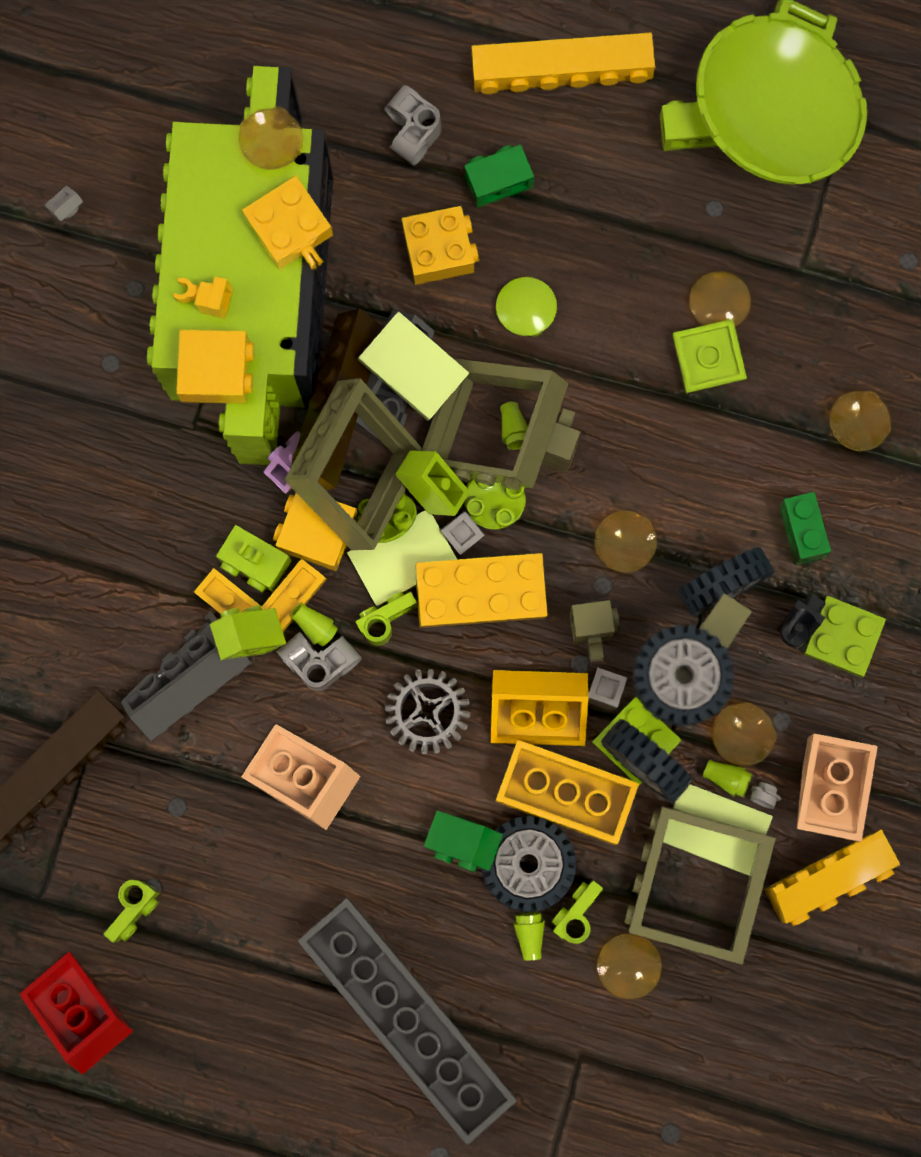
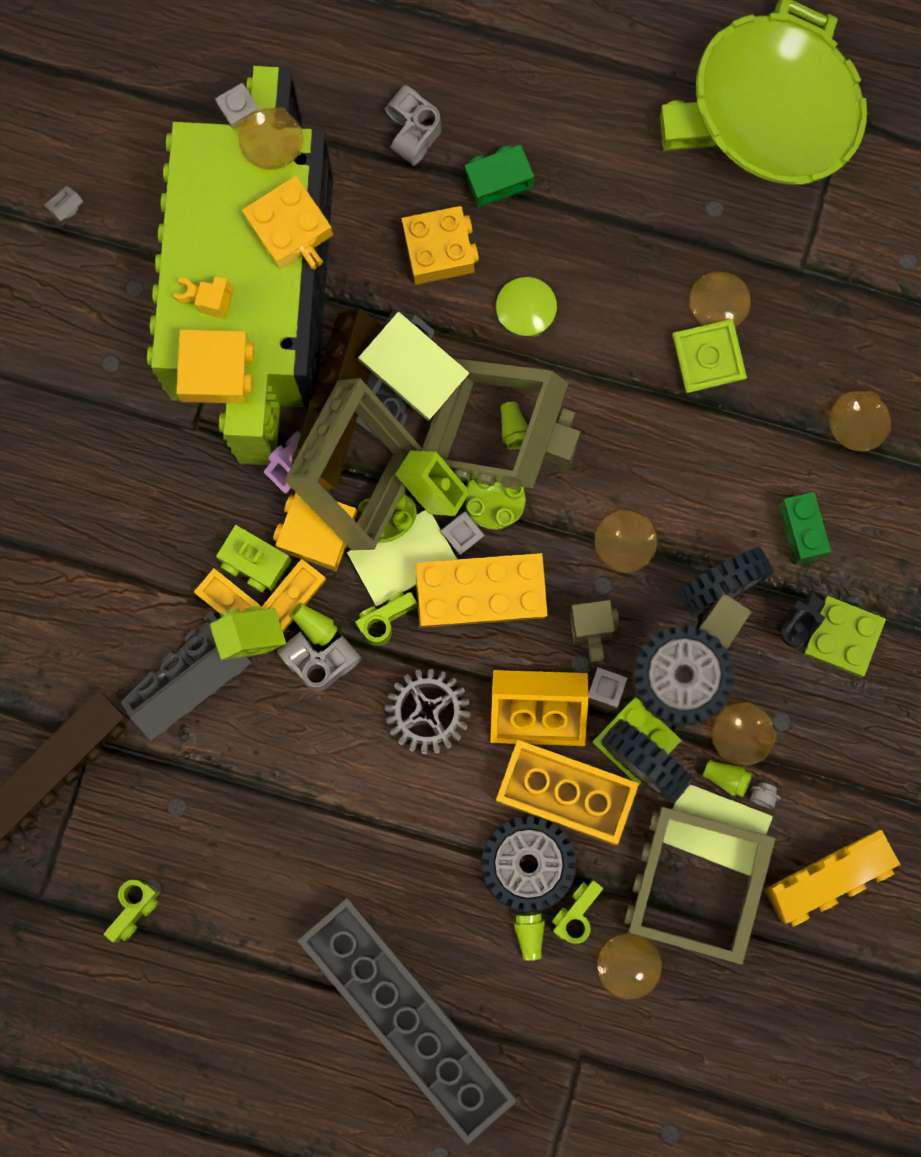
red slope [19,952,133,1075] -> none
light nougat slope [241,724,361,830] -> none
green brick [423,810,503,872] -> none
yellow brick [472,33,655,94] -> none
light nougat slope [797,734,878,842] -> none
none -> light grey plate [215,83,260,129]

